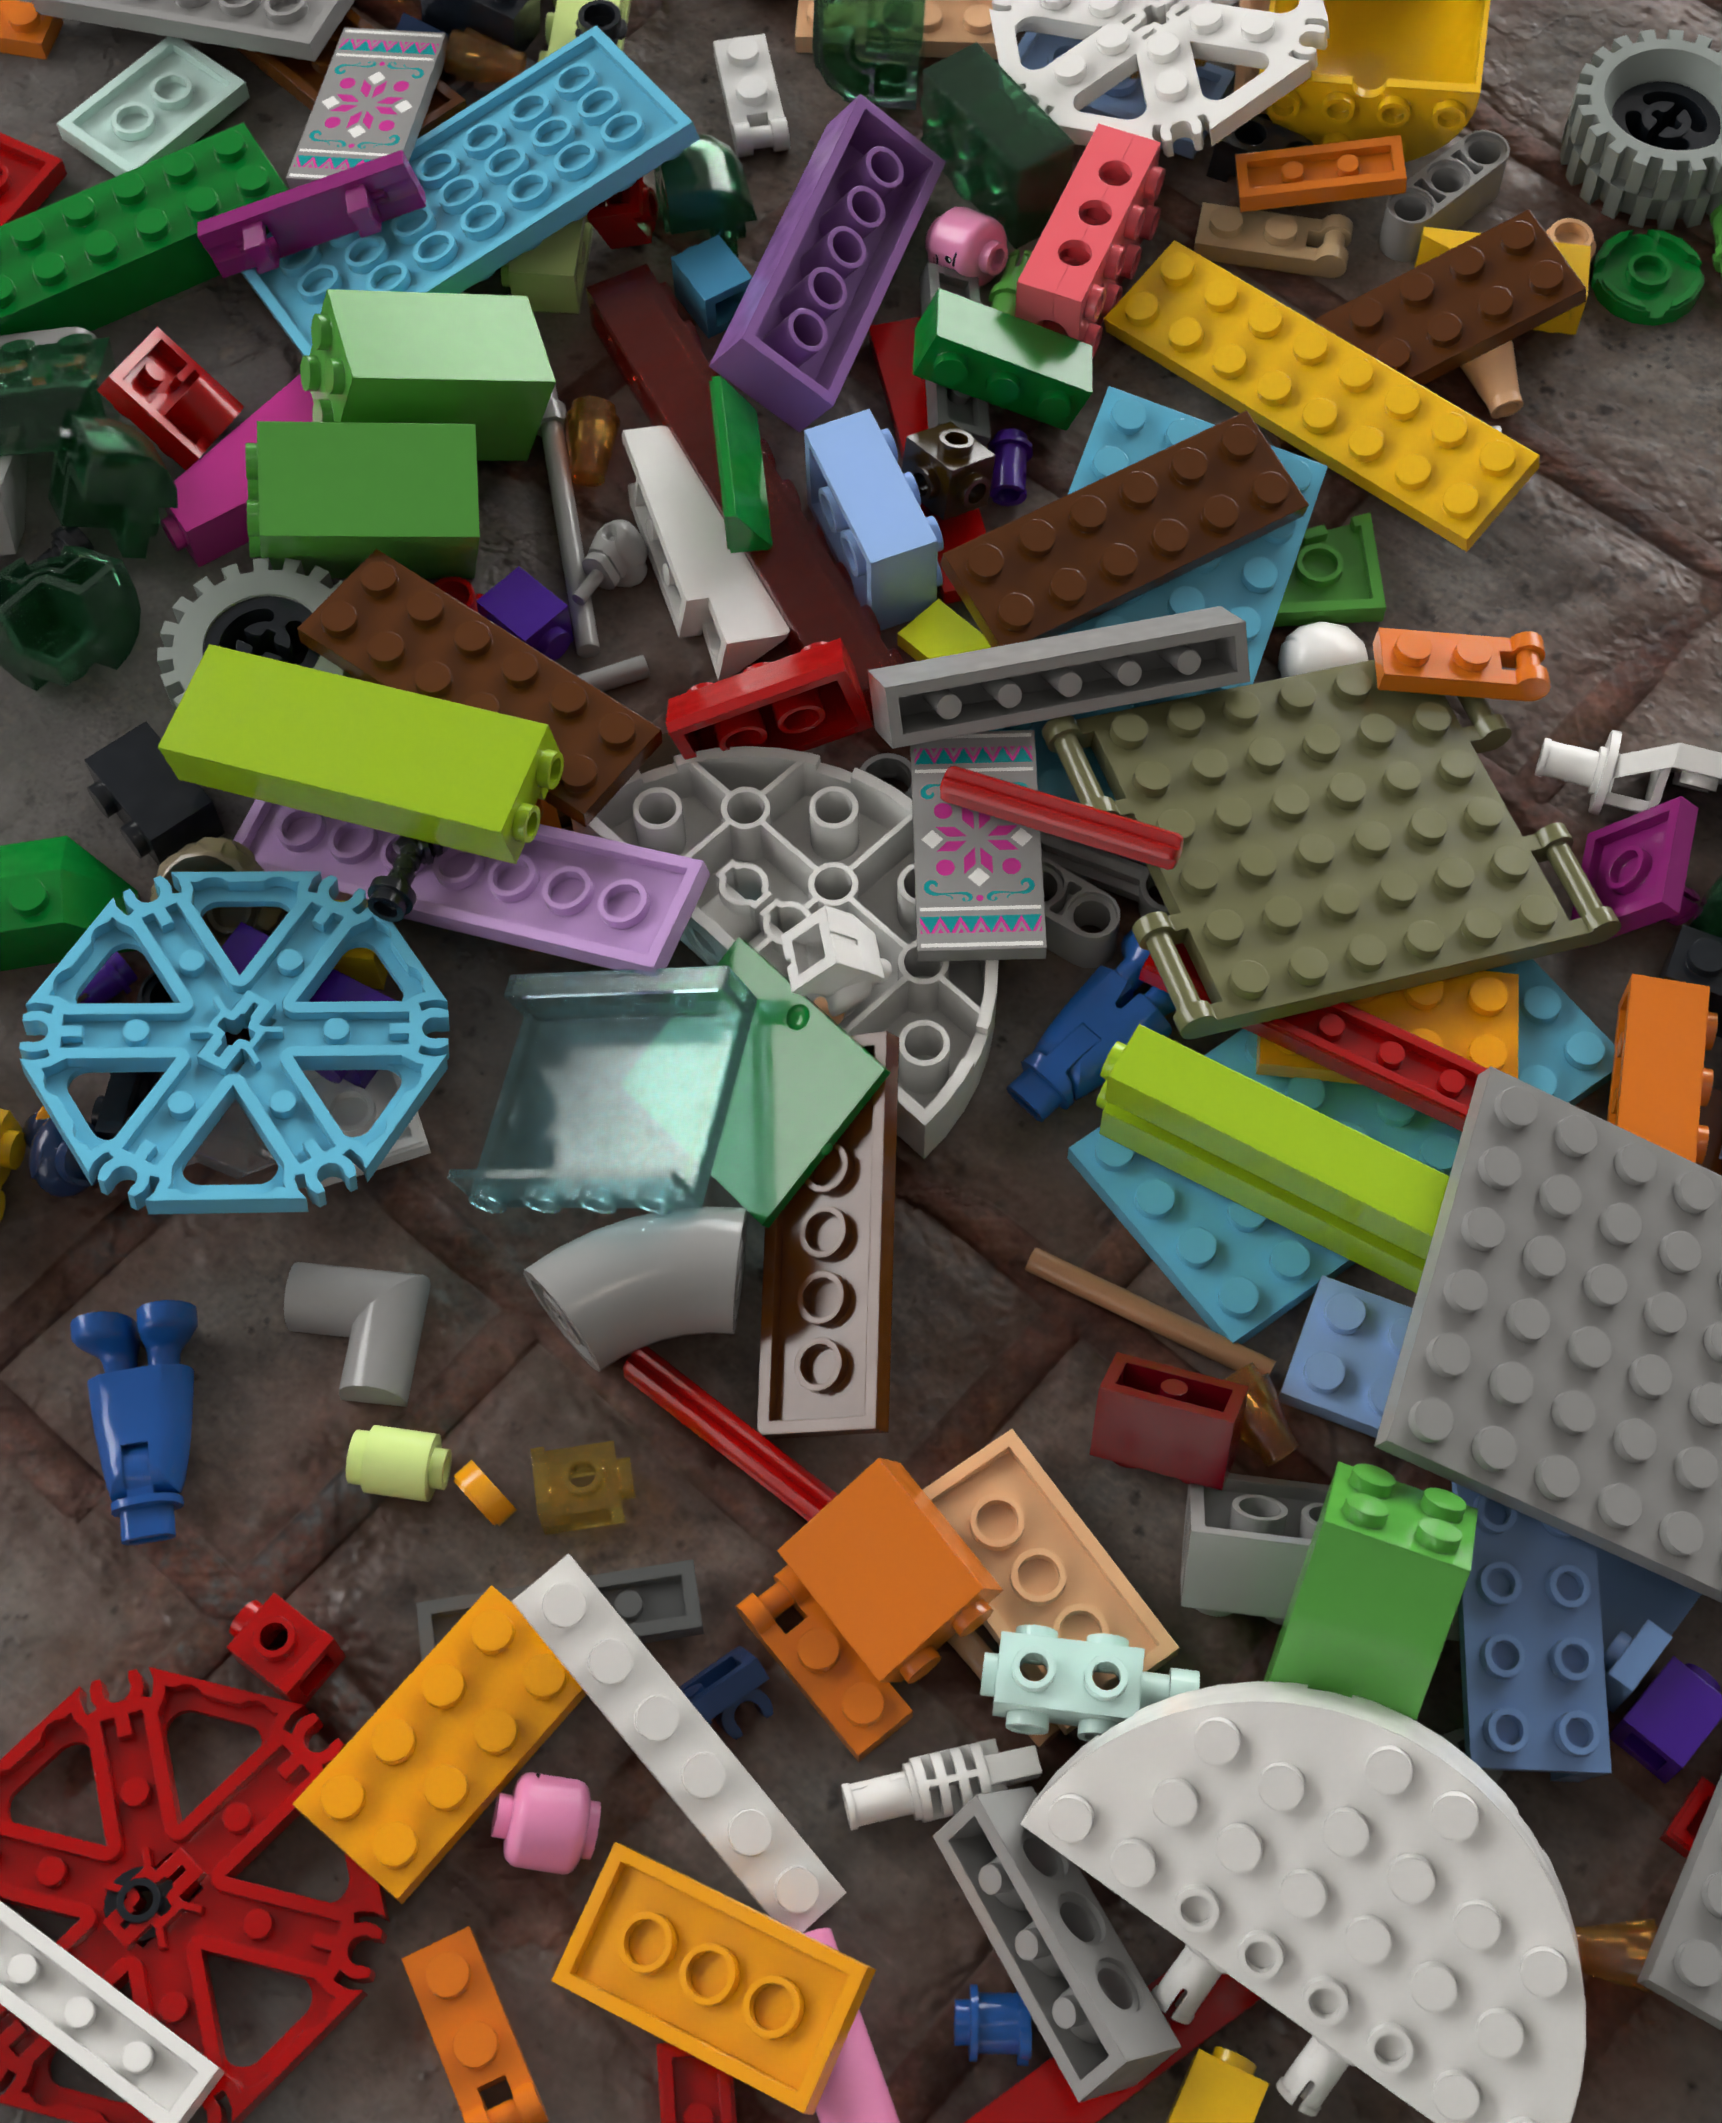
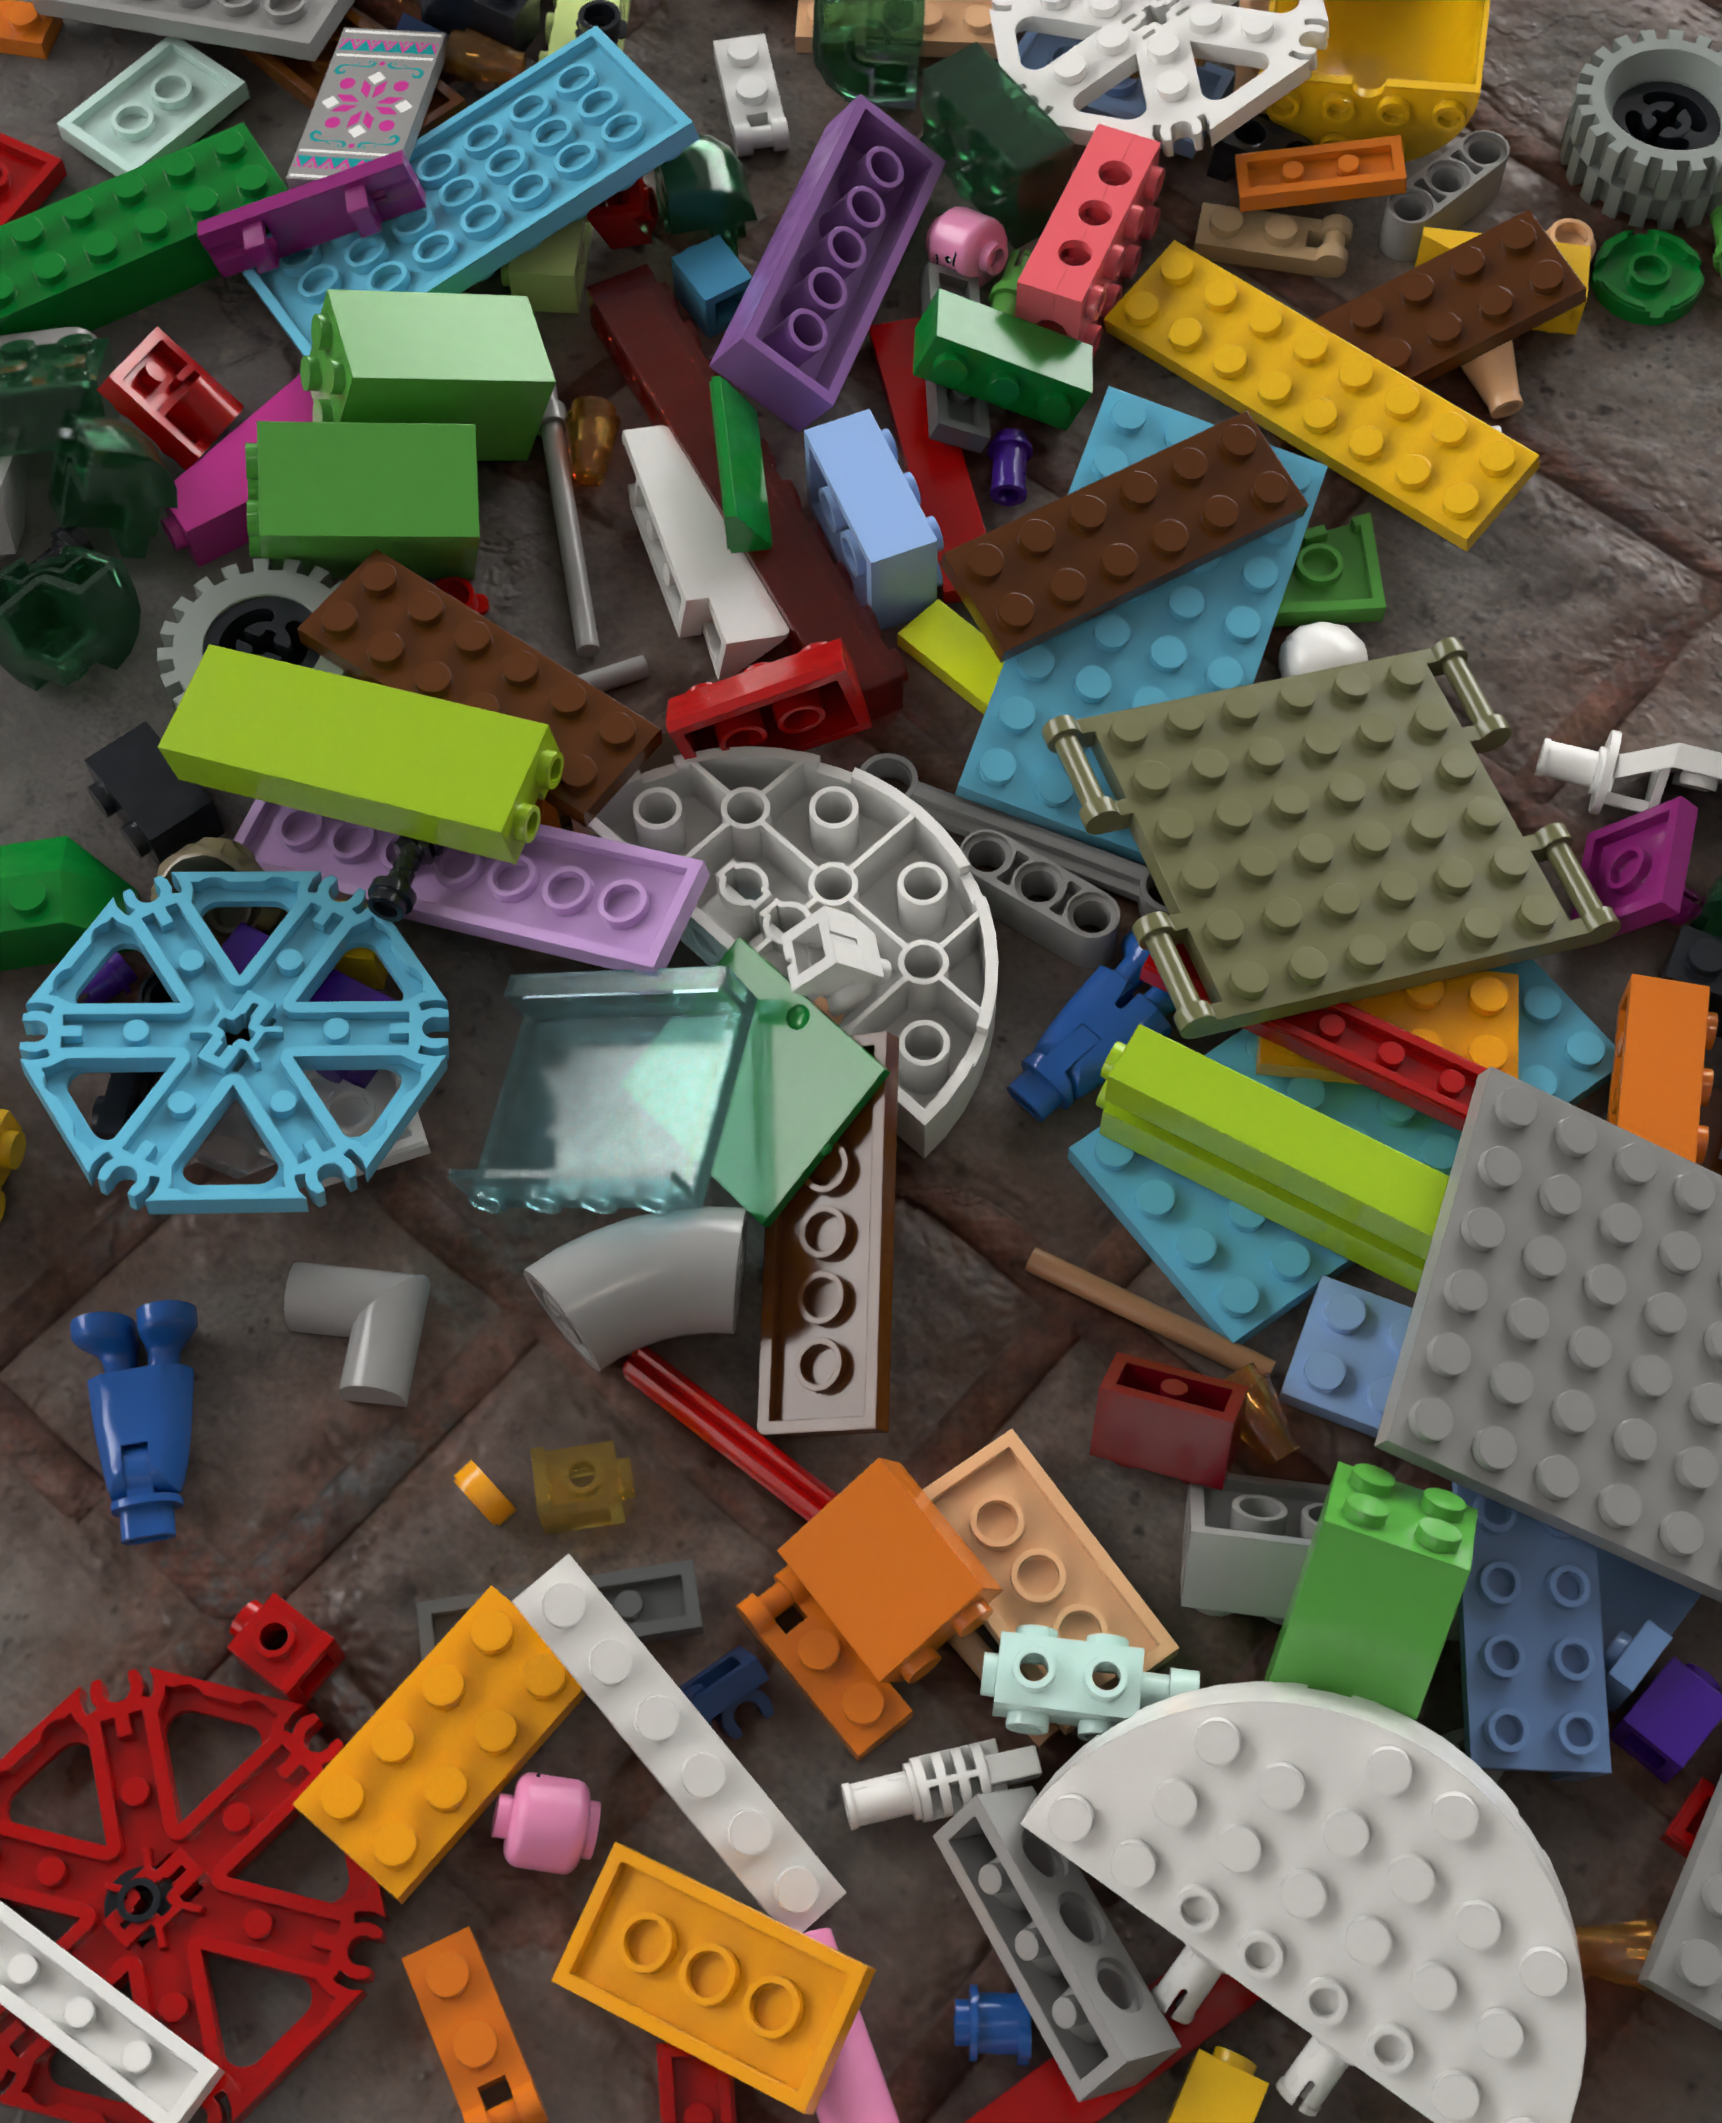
dark blue animal [23,1106,98,1197] -> none
yellowish green brick [346,1425,452,1502] -> none
dark purple brick [476,566,574,661] -> none
light grey piece [572,519,649,606] -> none
light grey brick [867,606,1250,749] -> none
dark brown brick [902,421,996,521] -> none
light grey tile [910,730,1047,962] -> none
red axle [940,766,1183,870] -> none
orange plate [1373,627,1551,702] -> none

